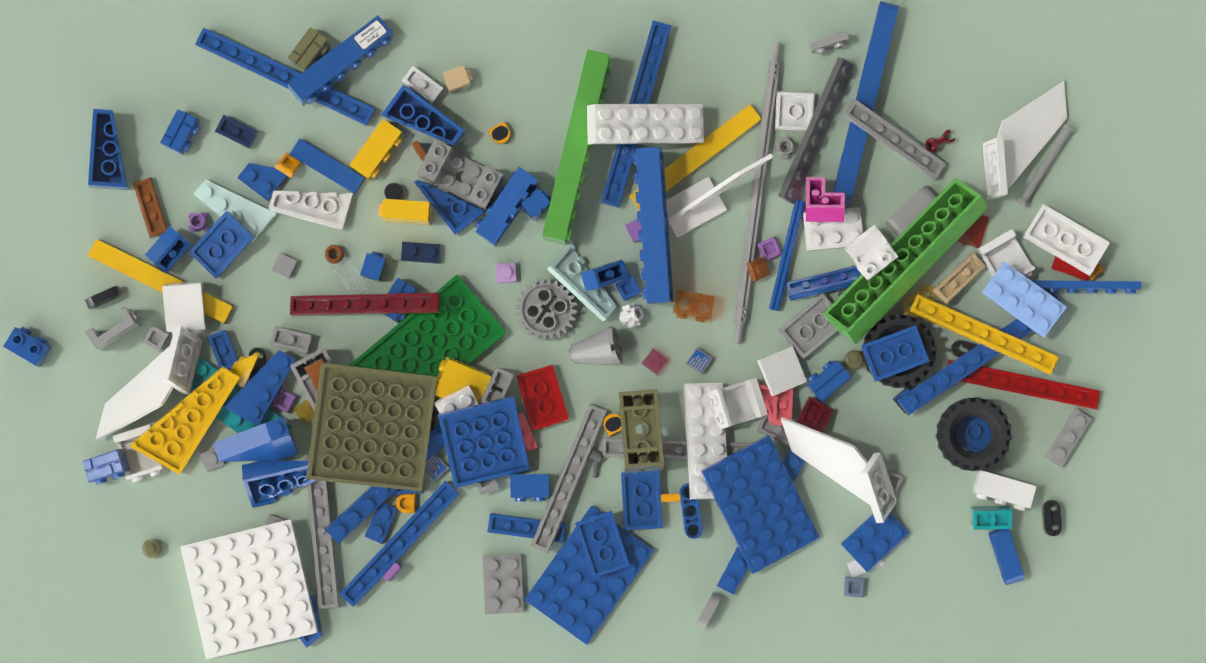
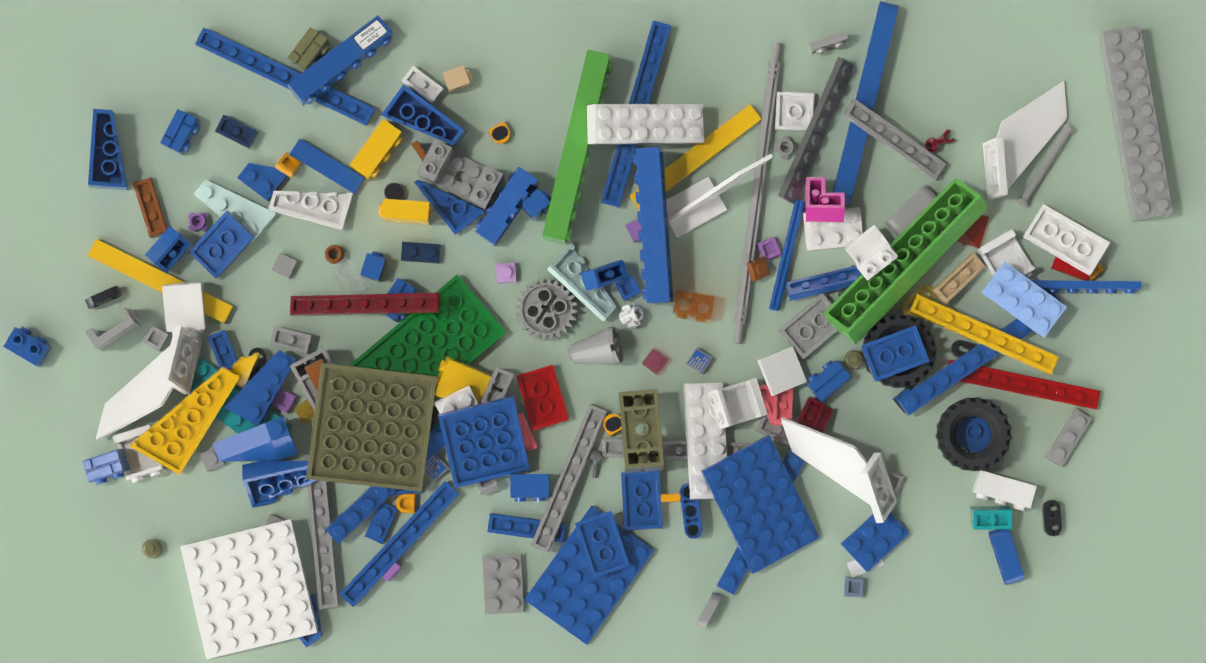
none -> light grey brick [1099,26,1173,222]

